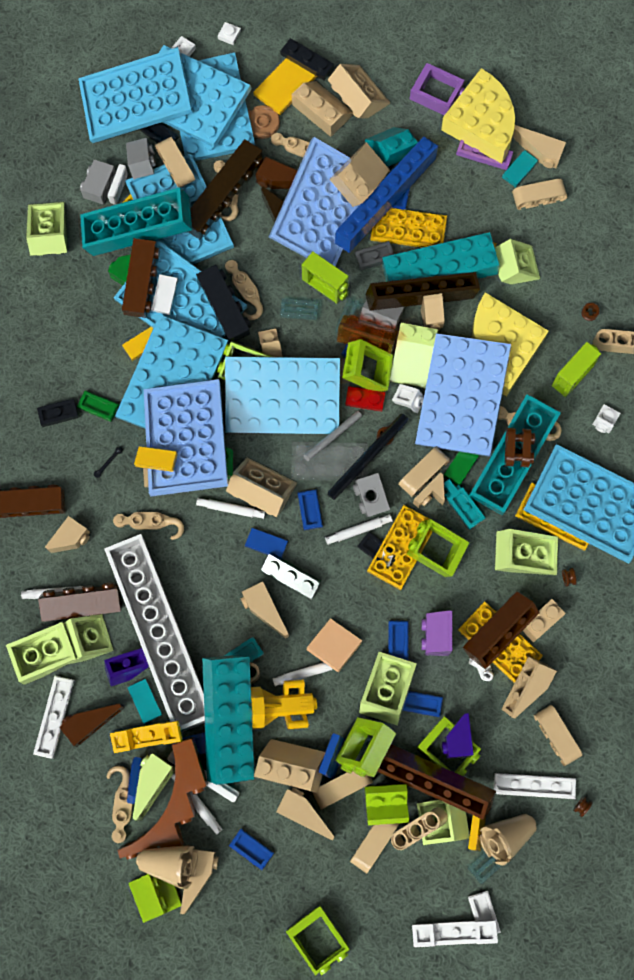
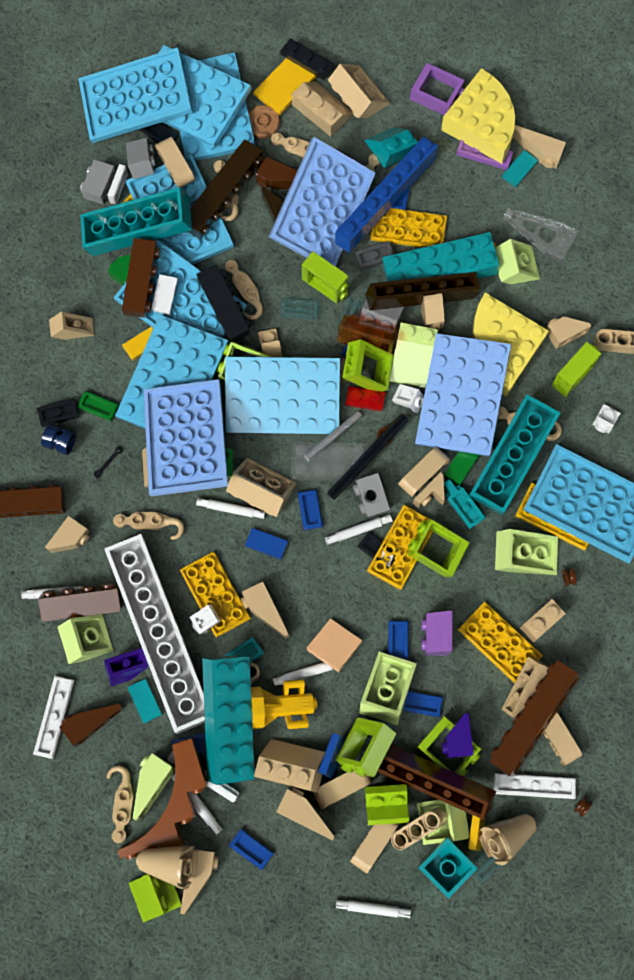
yellowish green slope [6,622,76,684] -> none
yellowish green slope [26,202,67,256] -> none
yellow slope [110,721,183,753] -> none
blue tile [126,757,141,804] -> none
yellow tile [134,446,178,472] -> none
white plate [171,36,196,57] -> none
white plate [218,22,241,45] -> none
plate [261,552,321,599] -> none
lime window [286,905,350,975] -> none
tan slope [329,142,390,207] -> none
white slope [412,921,498,947] -> none
reddish brown brick [462,592,539,670] -> none
white tile [468,891,501,934] -> none
white arm [469,659,494,681] -> none
reddish brown brick [505,427,535,468] -> none
tan beam [512,179,567,210] -> none
reddish brown bush [581,303,599,321] -> none
none -> dark blue wheel [41,423,76,455]
none -> tan slope [49,312,94,340]
none -> yellow tile [180,551,250,638]
none -> white bracket [190,604,221,634]
none -> white piece [336,899,411,918]
none -> teal slope [418,837,478,899]
none -> reddish brown brick [490,660,581,777]
none -> clear plate [502,207,579,263]
none -> tan slope [546,316,591,349]

